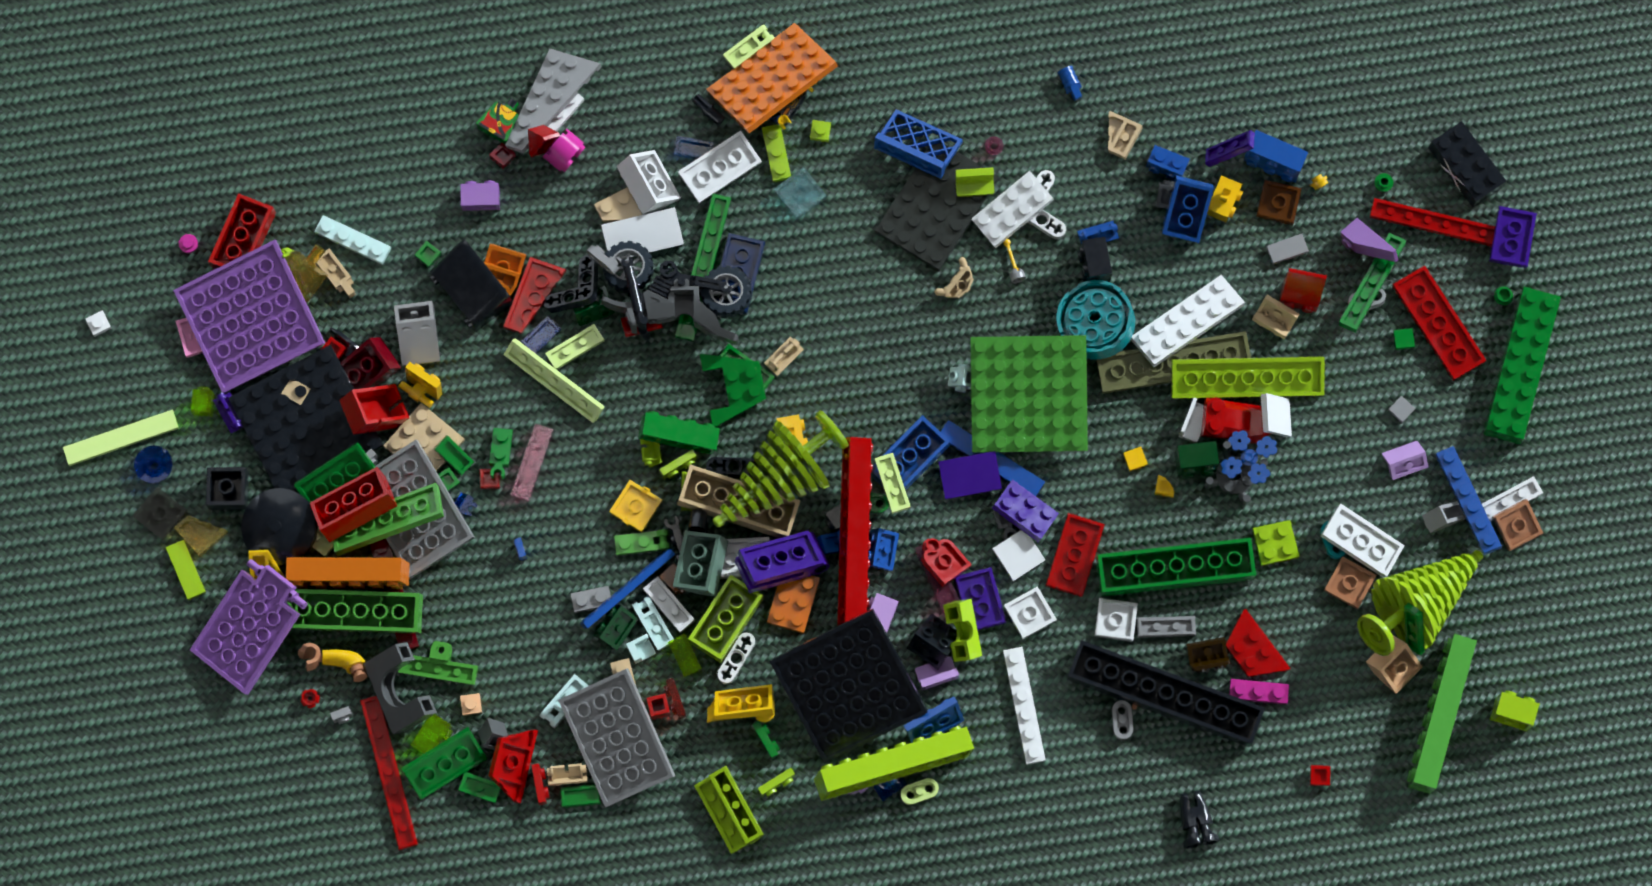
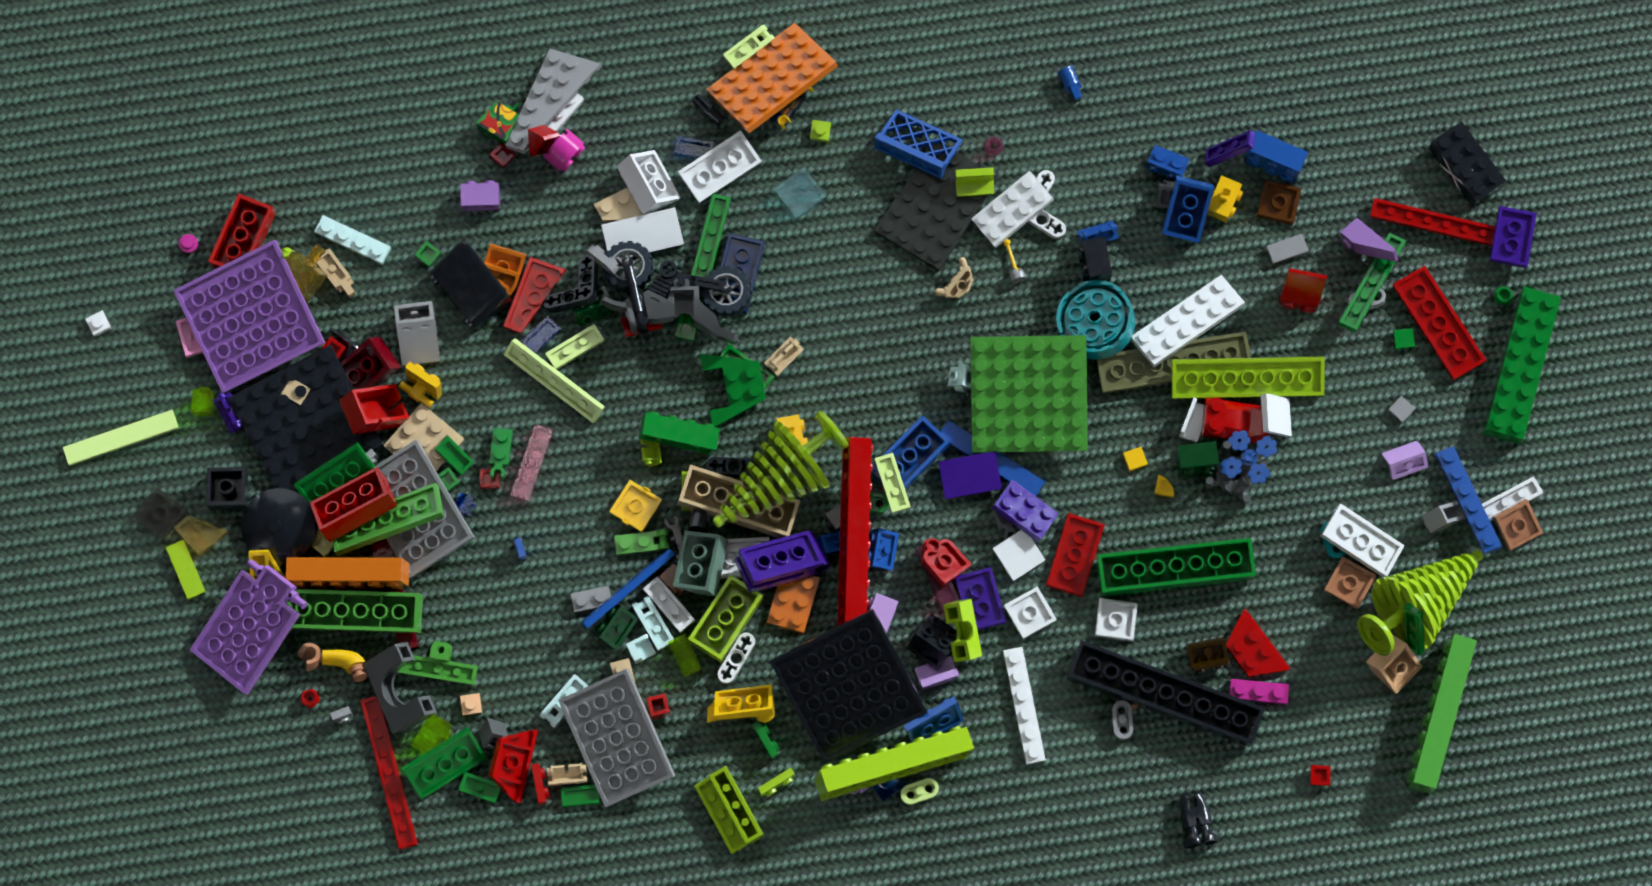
clear blue dish [134,445,173,483] -> none
lime plate [660,449,697,479] -> none
clear red plate [664,678,686,719] -> none
lime plate [762,124,791,183] -> none
tan wing [1108,111,1143,160] -> none
light grey tile [1137,616,1196,638] -> none
tan bracket [1252,295,1300,339] -> none
lime plate [1252,520,1299,566] -> none
yellow plate [1310,174,1328,190] -> none
green plate [1374,173,1393,192] -> none
lime brick [1489,691,1540,732] -> none

